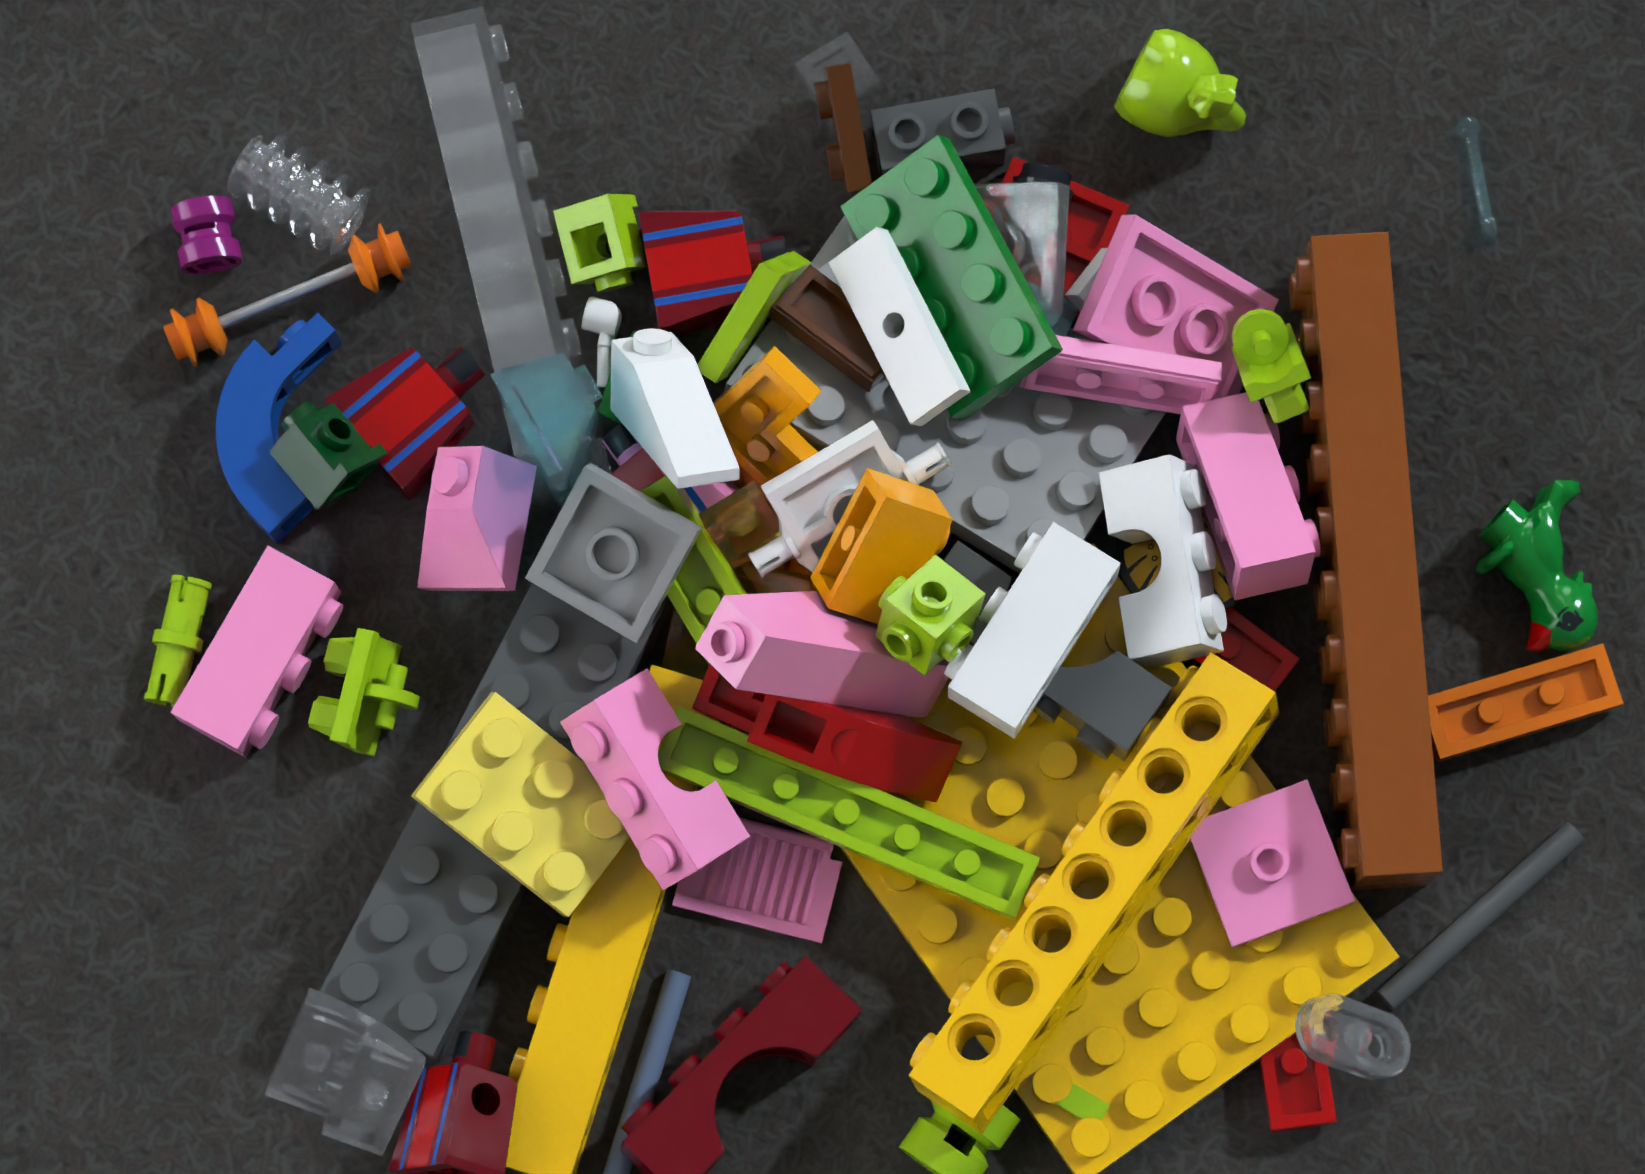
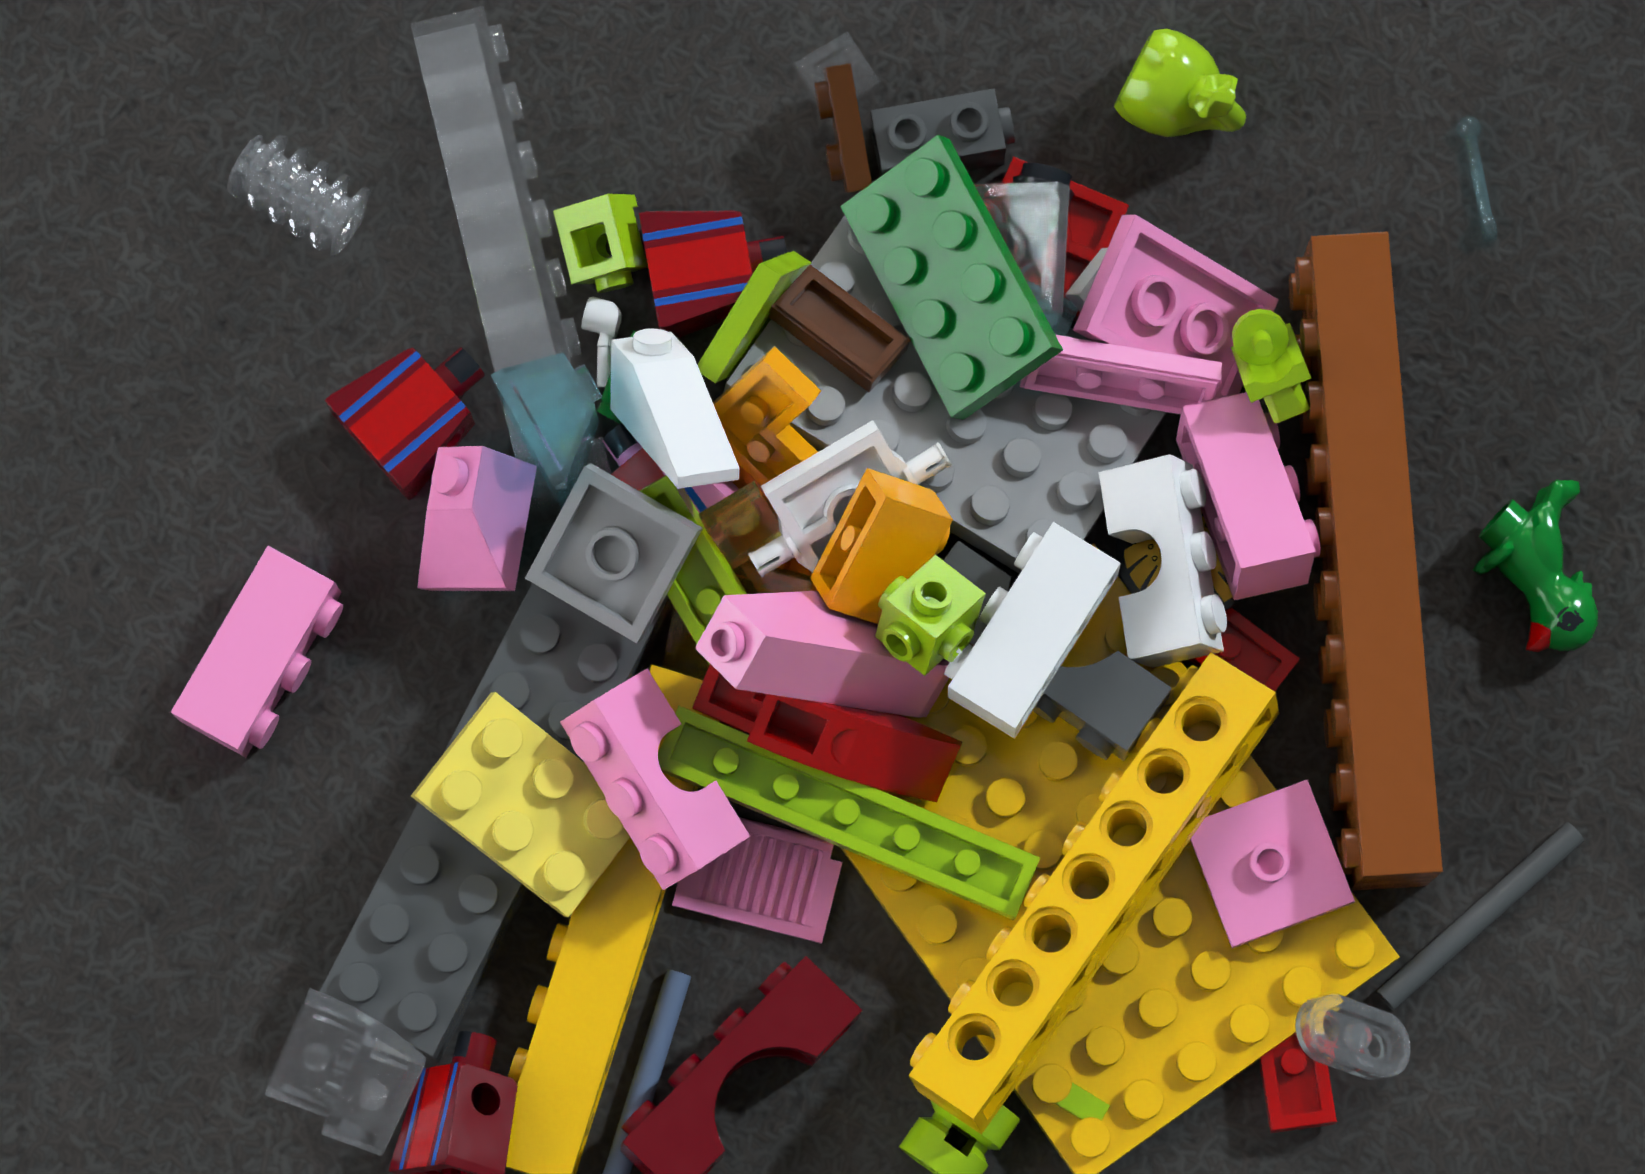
lime pin [144,575,212,707] -> none
orange axle [163,223,412,368] -> none
magenta wheel [170,195,243,275] -> none
blue arch [216,313,342,544] -> none
dark green brick [269,401,388,510] -> none
lime hips [308,628,420,756] -> none
white tile [828,227,971,426] -> none
orange plate [1428,643,1624,762] -> none

